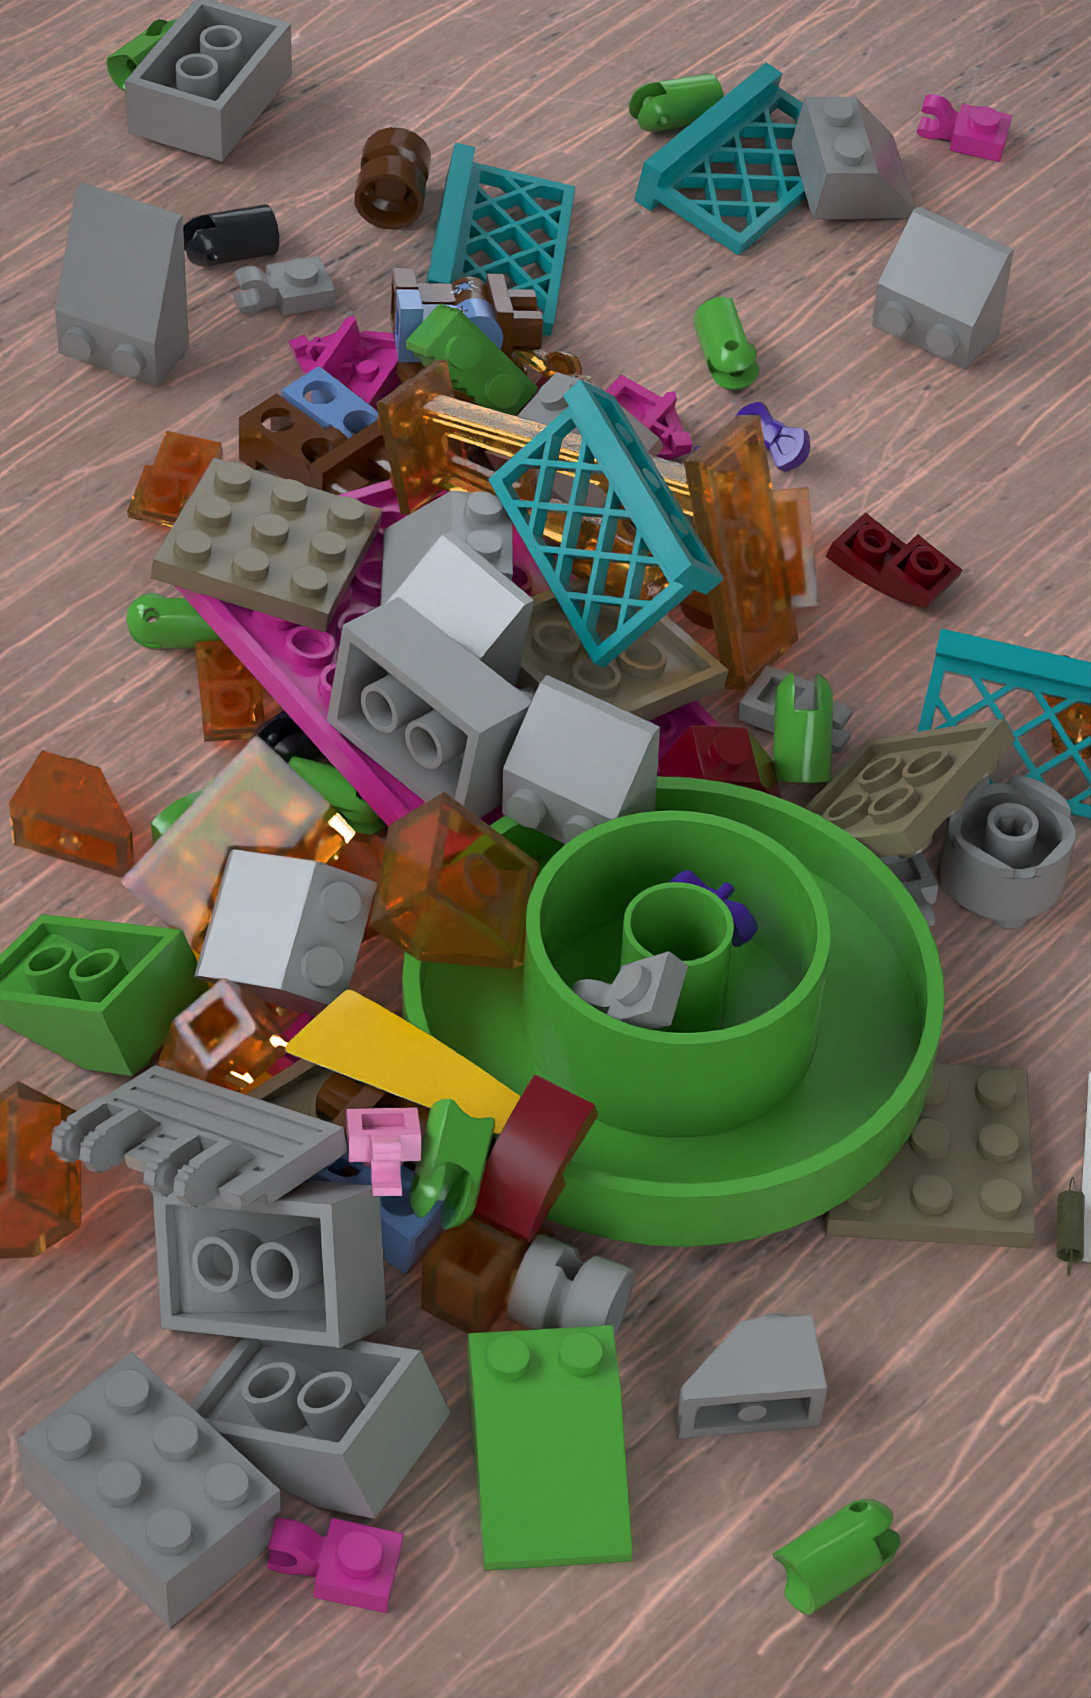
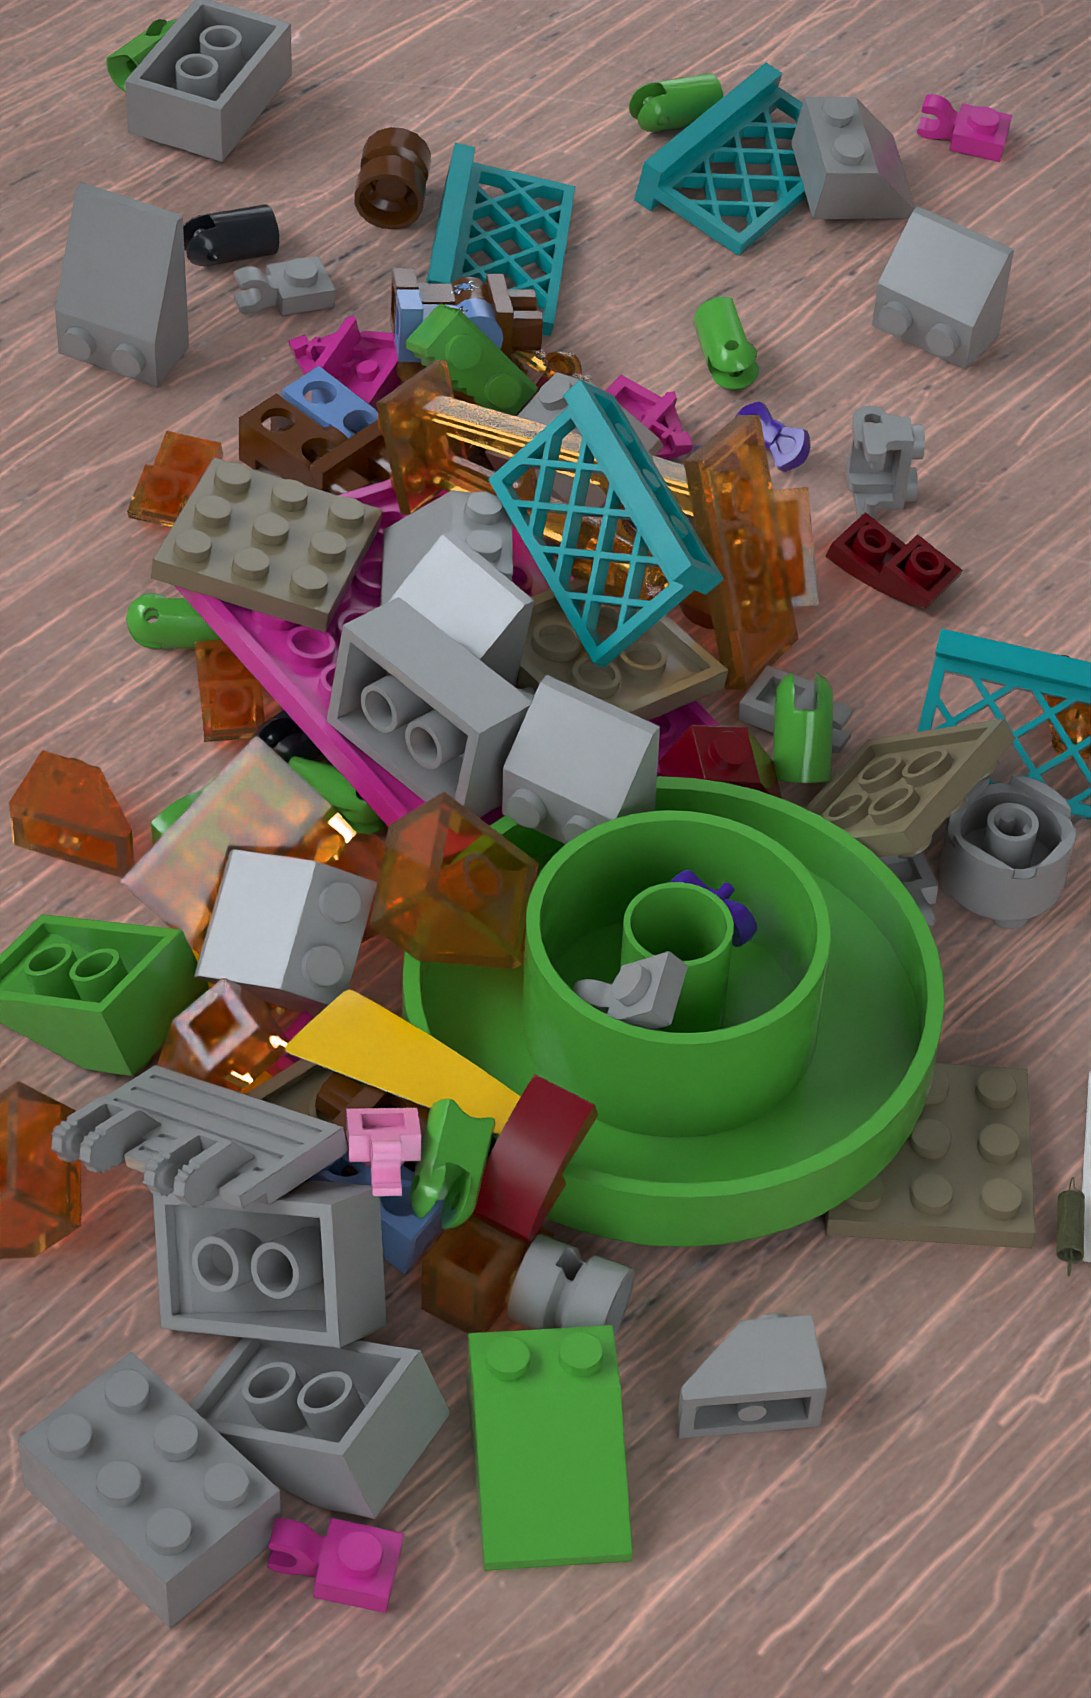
bright green piece [772,1499,901,1615] -> none
none -> light grey piece [846,406,925,520]

